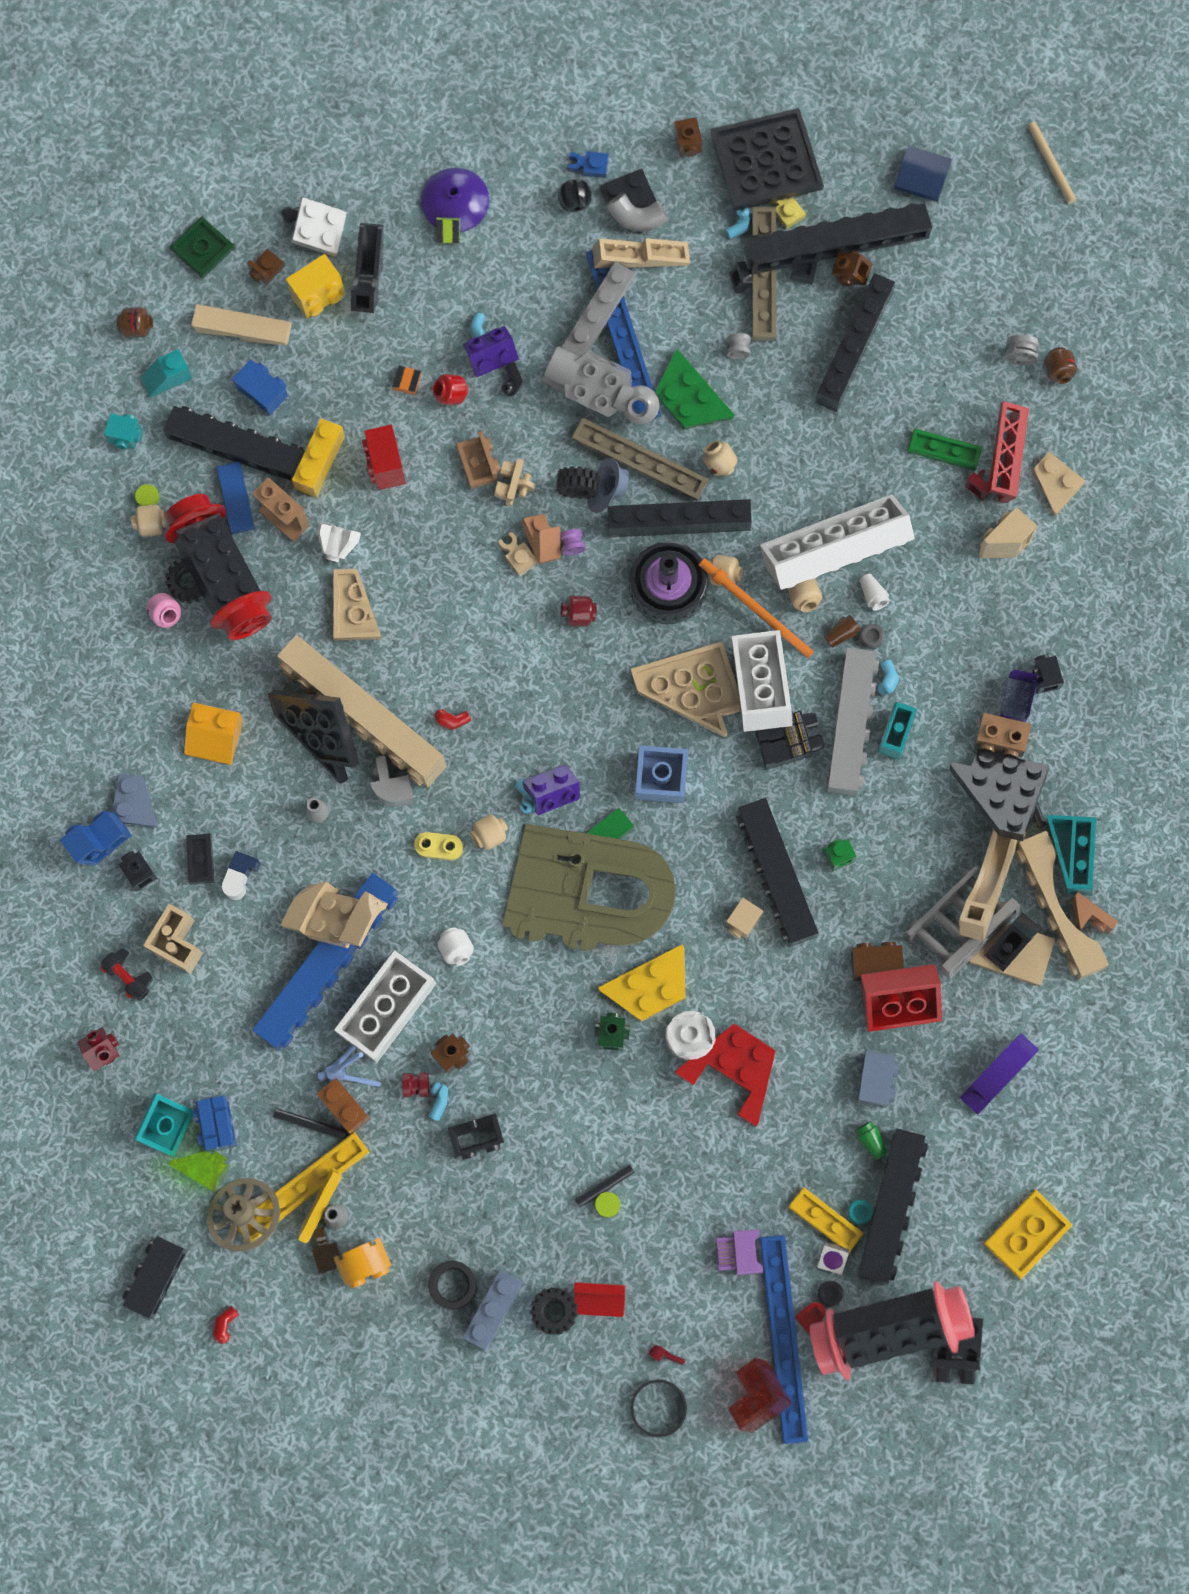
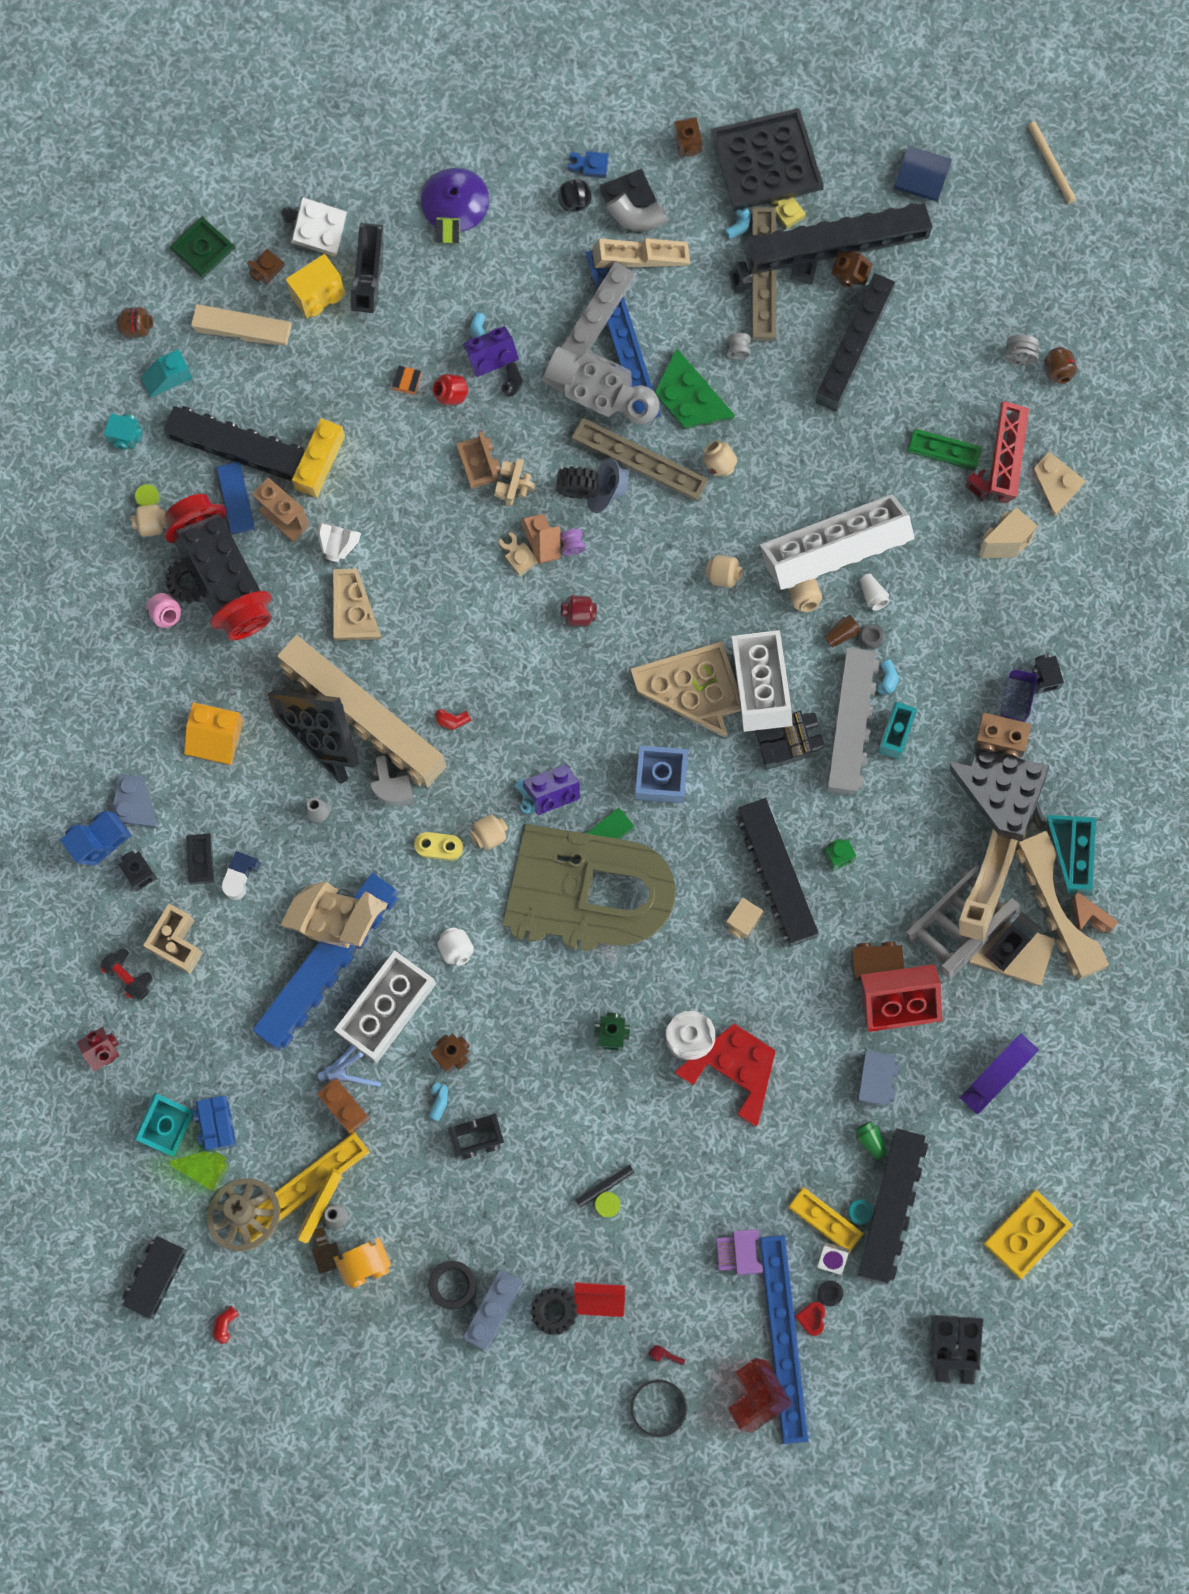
blue piece [232,359,288,416] -> none
black bar [273,1108,347,1140] -> none
red brick [362,424,406,490] -> none
dark red wheel [402,1072,429,1098] -> none
yellow wing [598,944,685,1022] -> none
black brick [607,499,752,538] -> none
black wheel [629,541,709,624] -> none
orange bar [698,558,814,658] -> none
black brick [810,1281,974,1380] -> none

